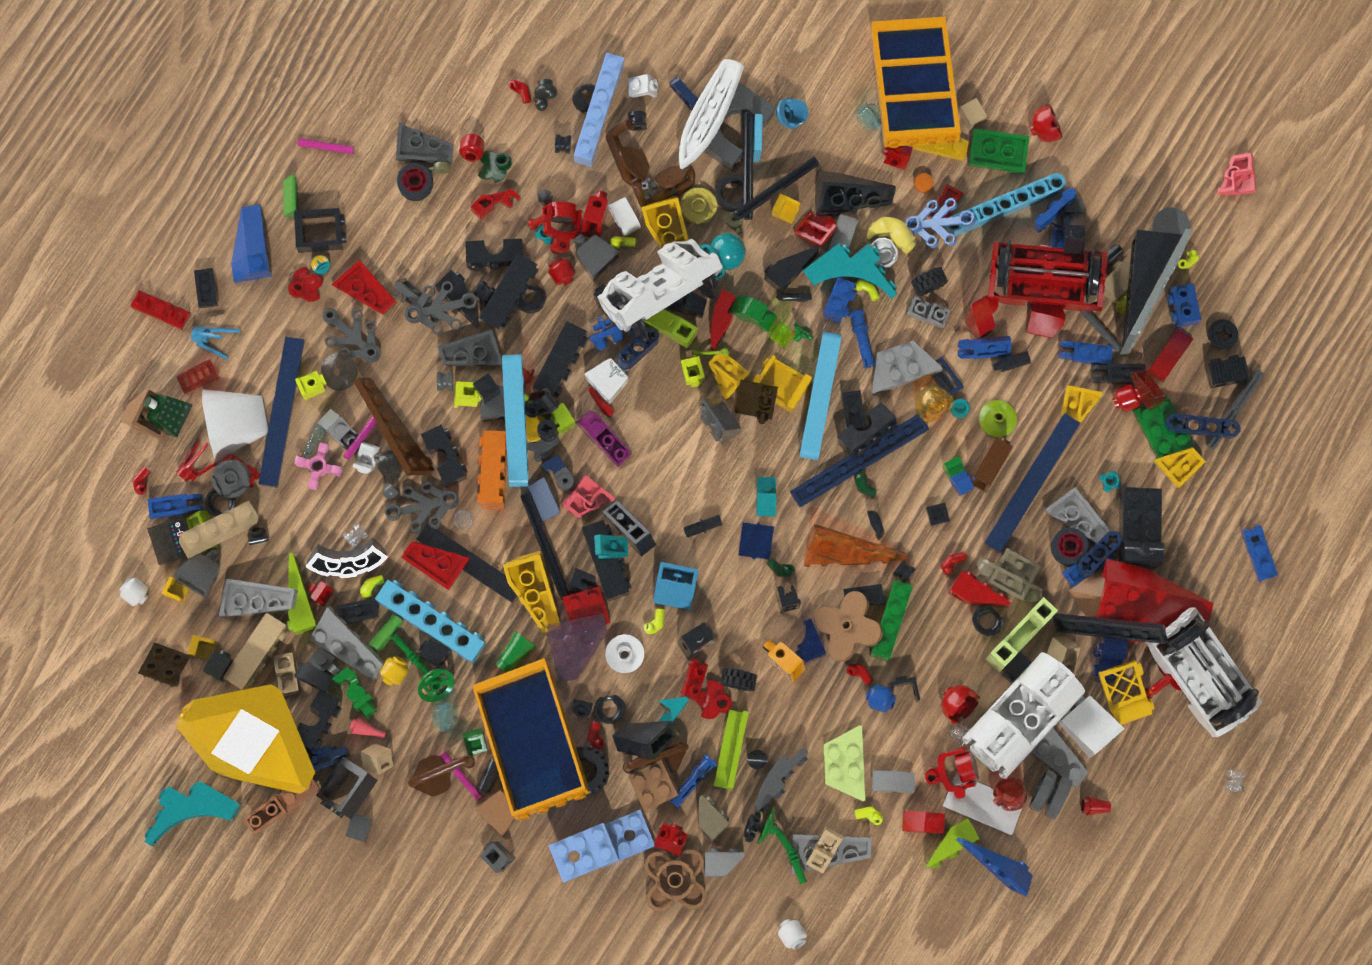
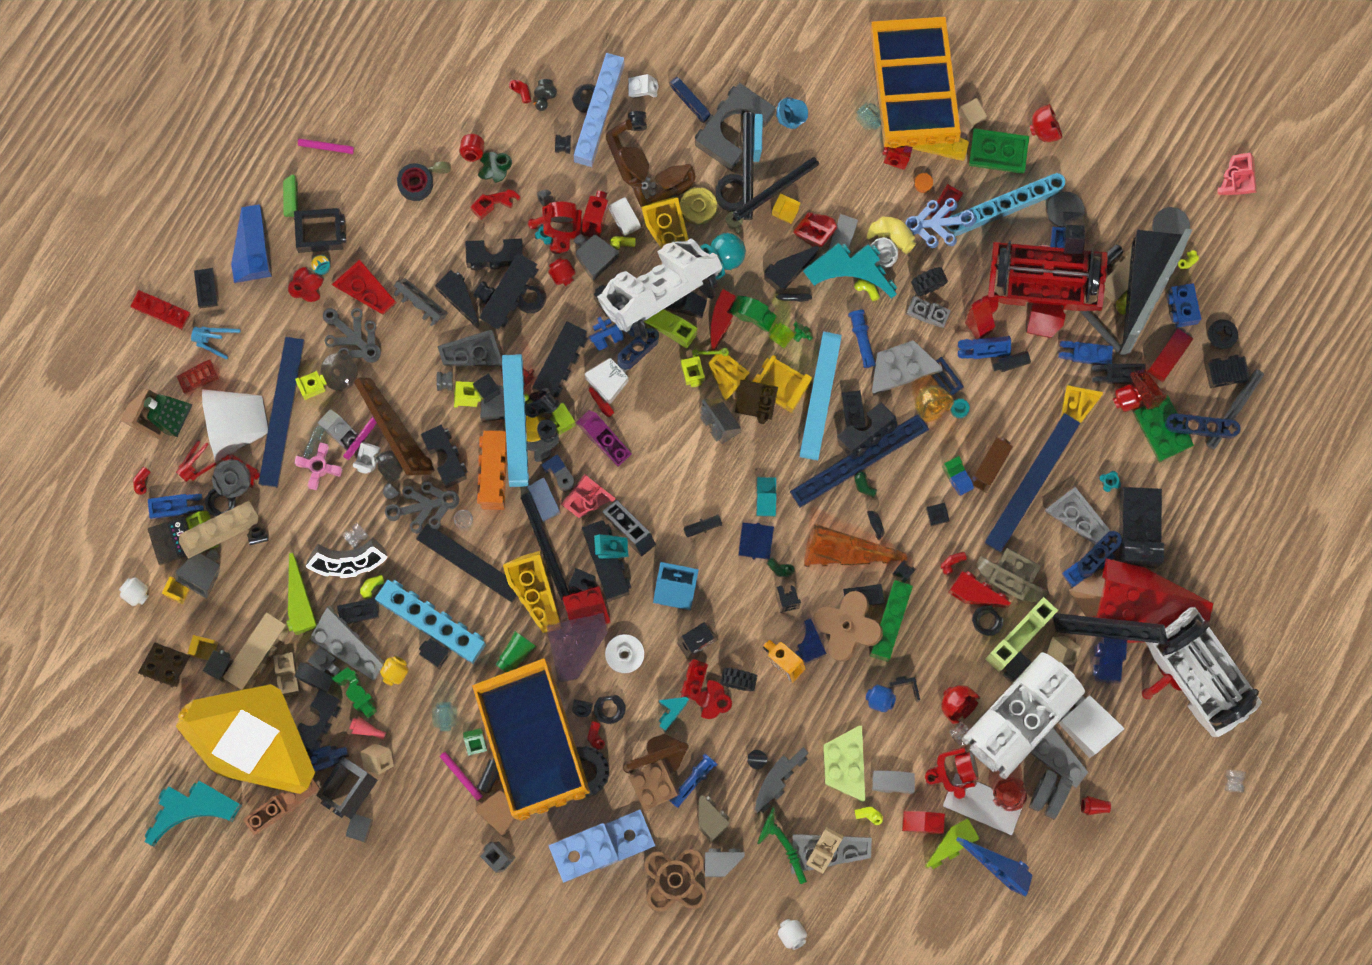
light grey wing [219,579,298,618] -> none
red tile [308,581,334,607] -> none
bright green slope [369,614,404,652] -> none
green dish [391,634,454,702] -> none
dark grey wing [396,122,454,164] -> none
red wing [401,541,470,590] -> none
dark grey plant [405,281,478,335] -> none
reddish brown piece [408,755,475,797] -> none
black slope [612,721,676,760] -> none
neon yellow arm [644,609,665,634] -> none
red brick [654,823,688,856] -> none
white piece [679,59,744,169] -> none
lime fence [713,710,749,791] -> none
black gear [743,812,761,843] -> none
black wedge [816,171,896,216] -> none
blue brick [823,277,857,323] -> none
red arm [846,664,874,686] -> none
lime dish [979,400,1017,438] -> none
blue hinge [1034,188,1076,233] -> none
wheel [1050,528,1089,566] -> none
yellow piece [1098,660,1154,725] -> none
yellow wing [1153,448,1206,488] -> none
blue plate [1241,525,1278,582] -> none

